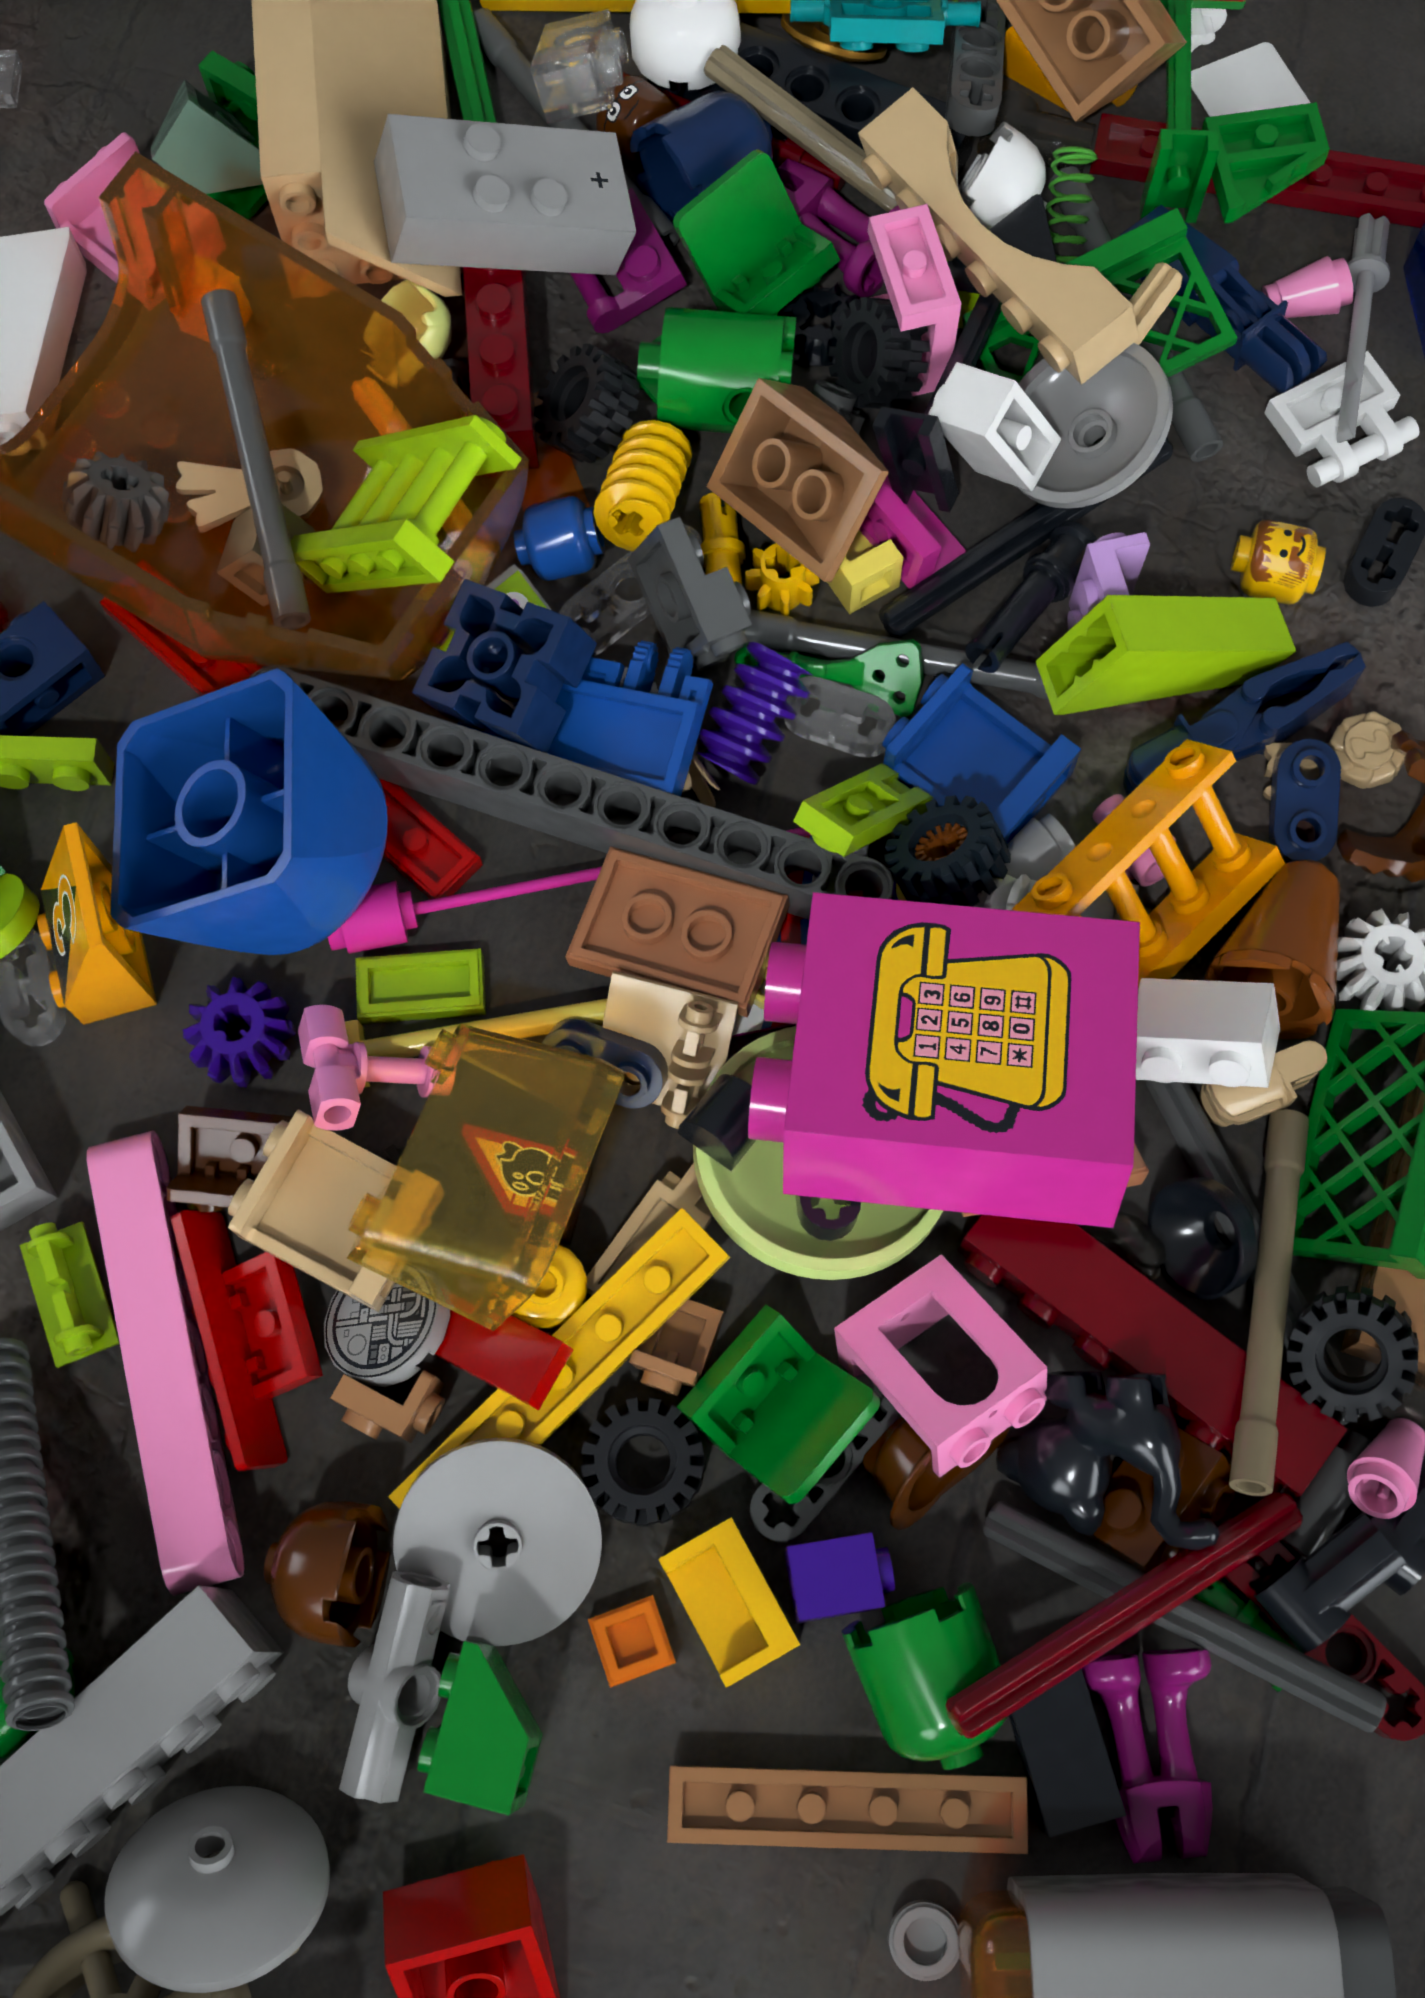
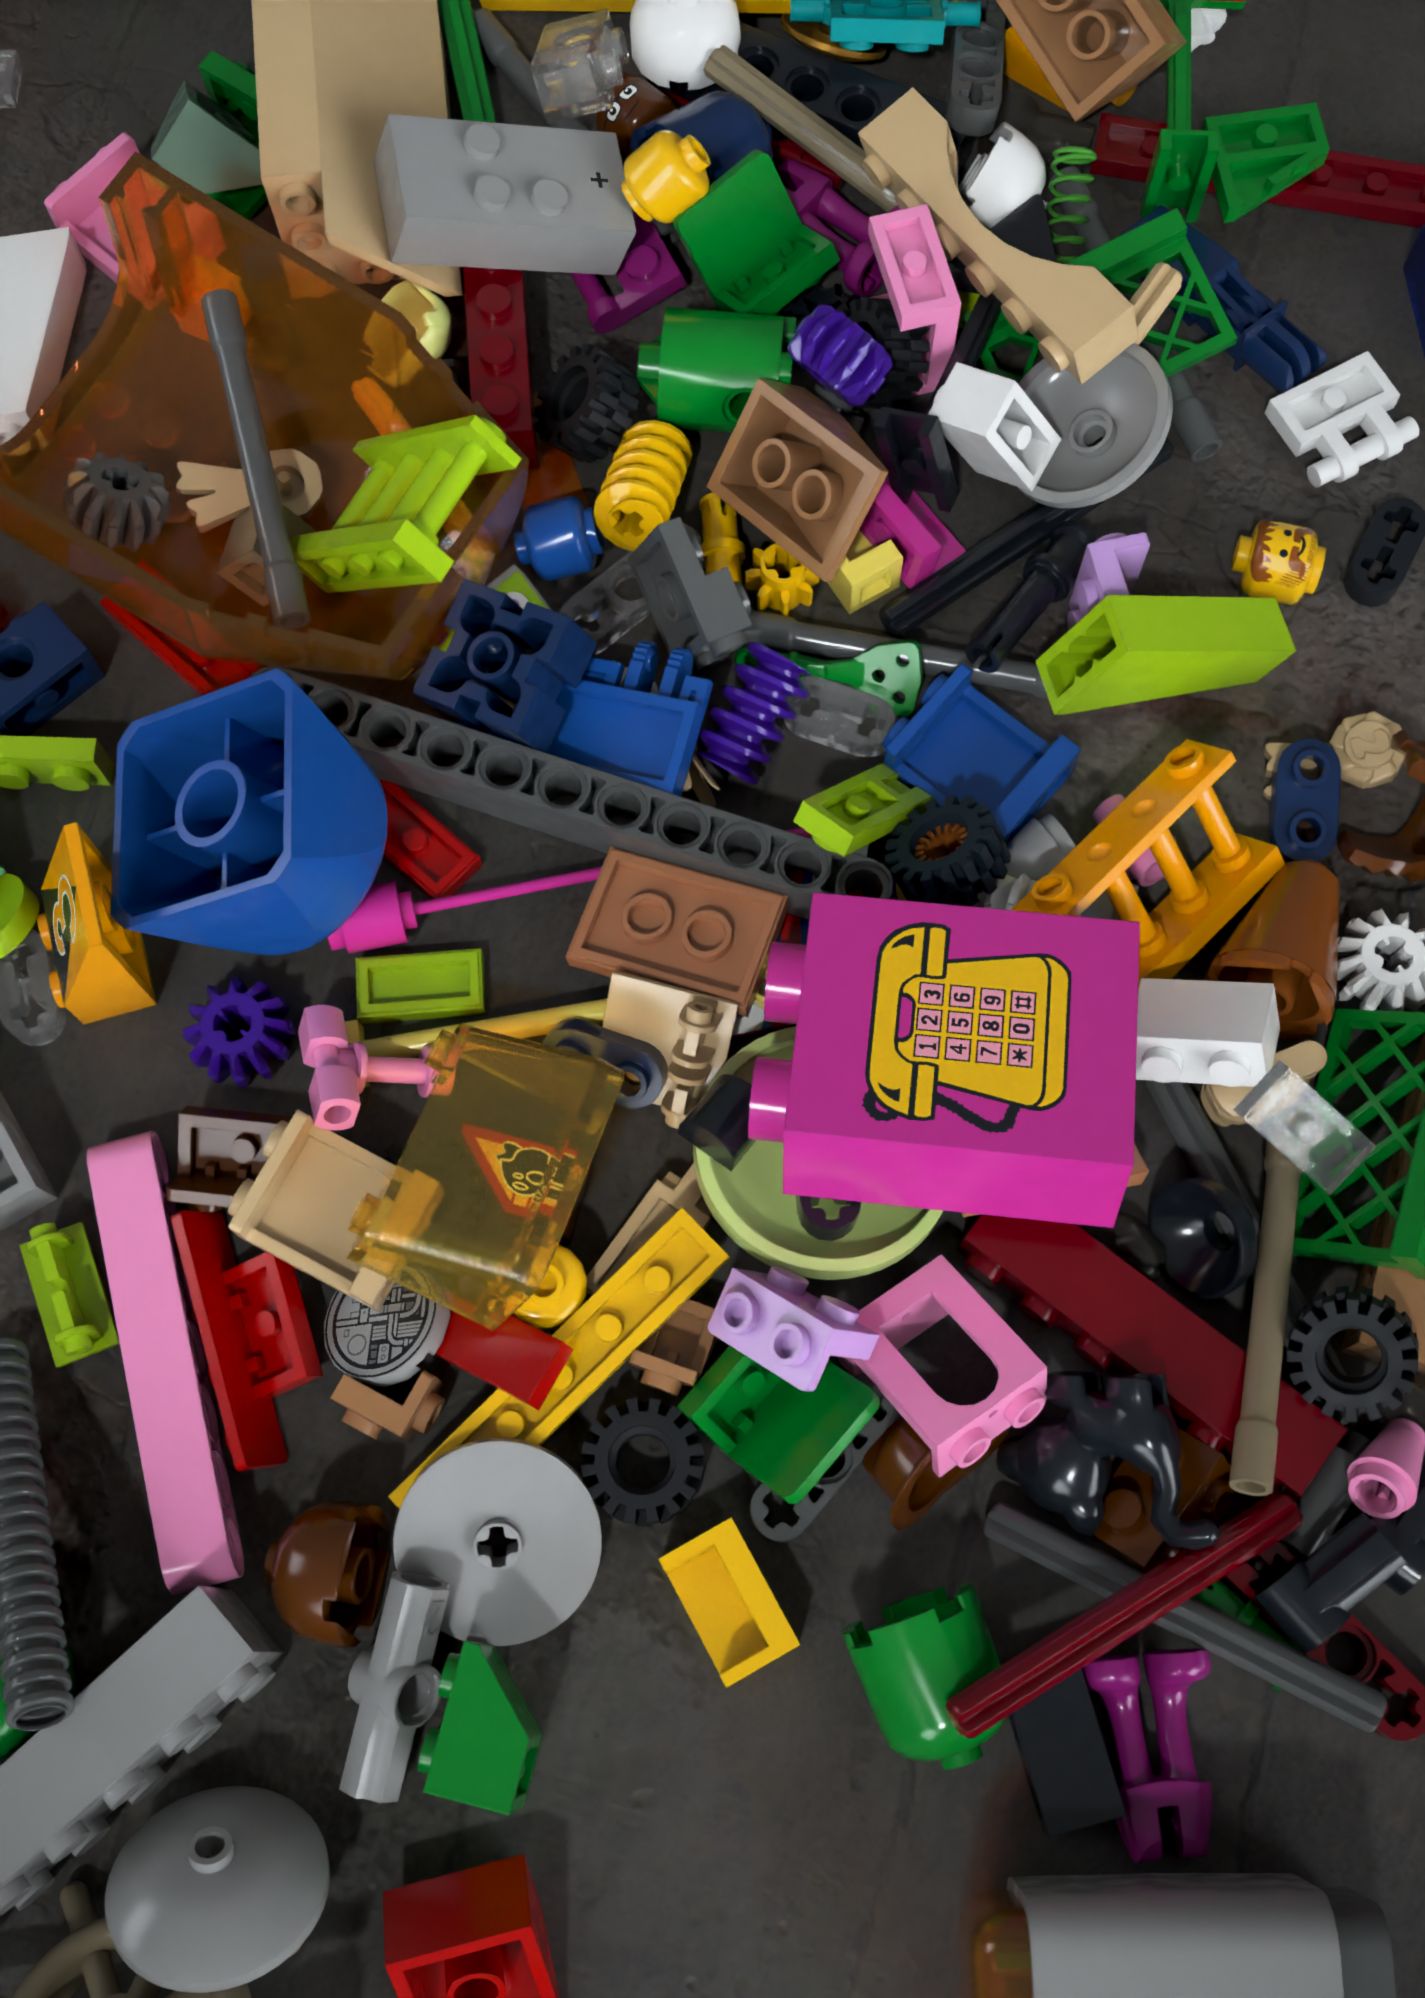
orange tile [588,1595,677,1688] -> none
medium nougat plate [667,1765,1028,1854] -> none
dark purple brick [784,1532,895,1623] -> none
light grey tile [887,1900,962,1981] -> none
dark blue arm [1123,641,1366,796] -> none
white sticker [1191,42,1310,117] -> none
bright pink cone [1262,256,1353,318] -> none
light grey piece [1337,213,1390,443] -> none
none -> yellow head [621,130,710,224]
none -> lavender bracket [708,1266,880,1392]
none -> dark purple gear [787,305,893,406]
none -> clear plate [1233,1060,1377,1195]

